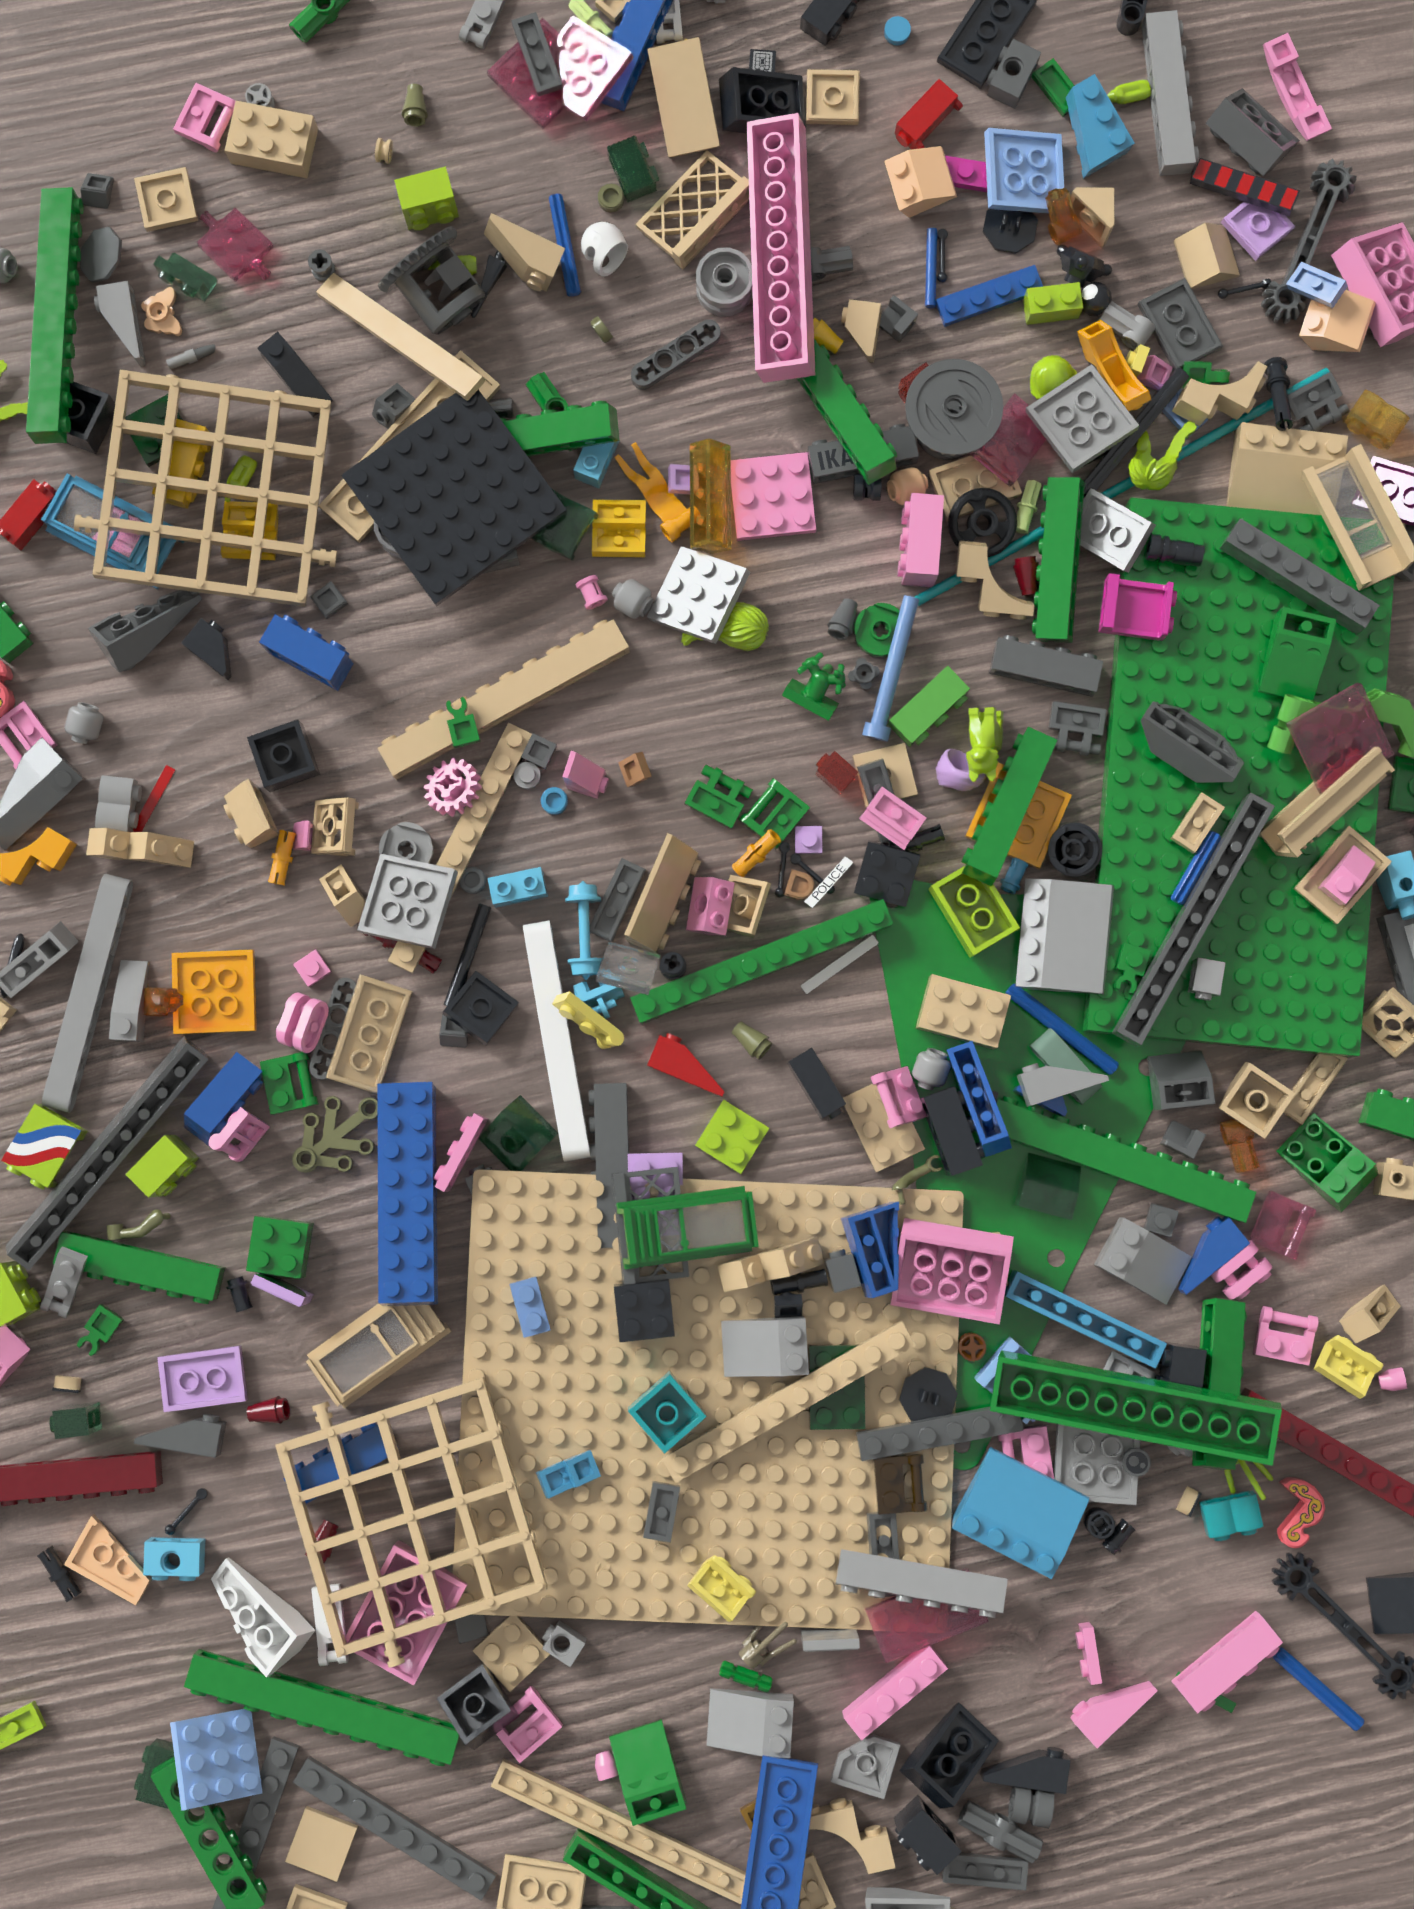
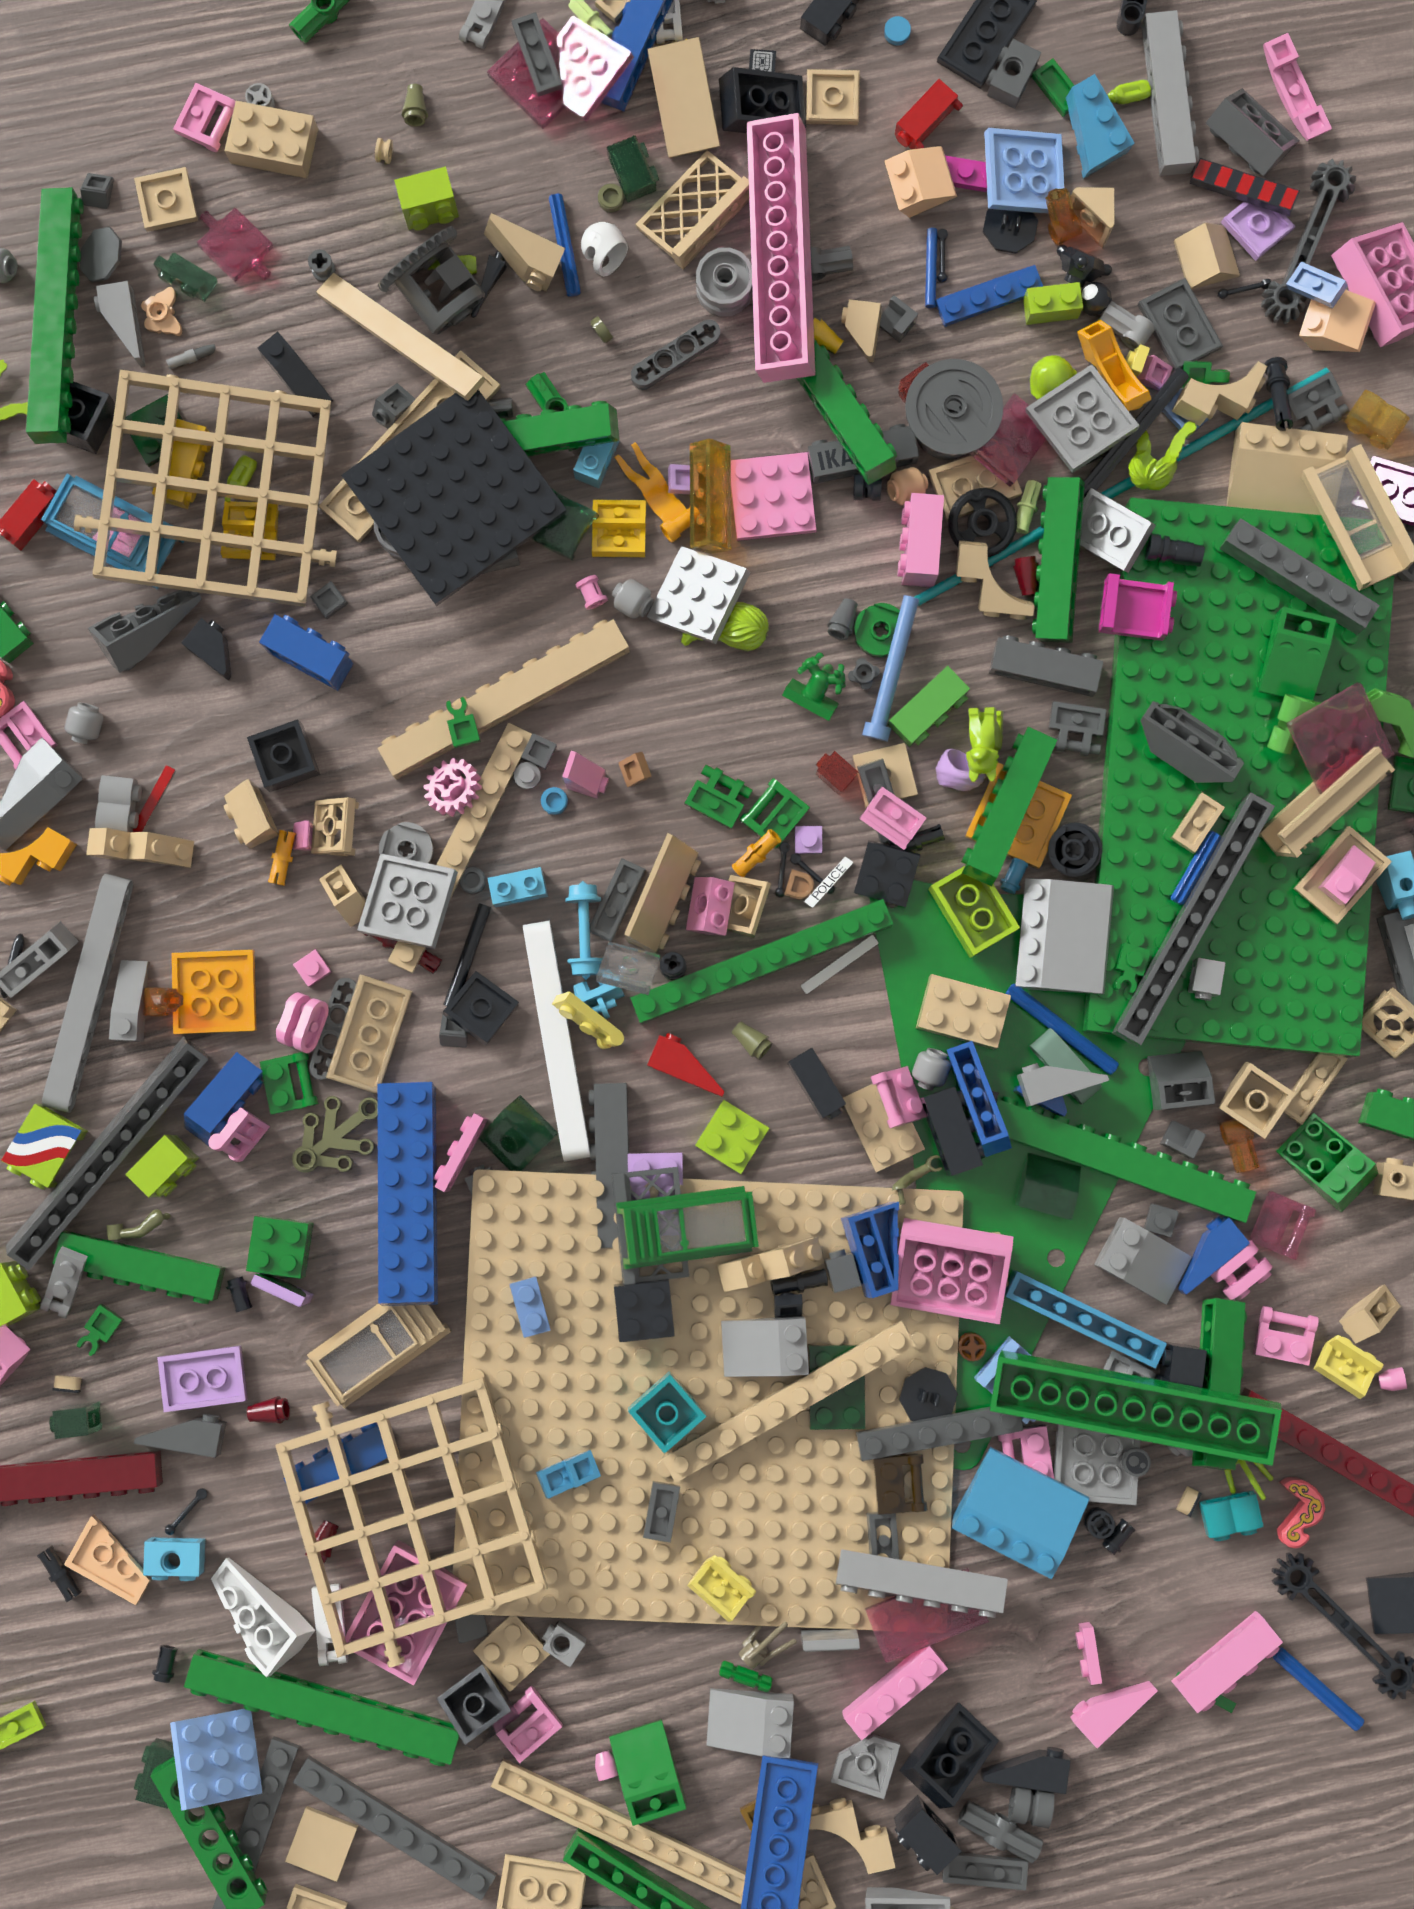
none -> black pin [152,1645,178,1683]

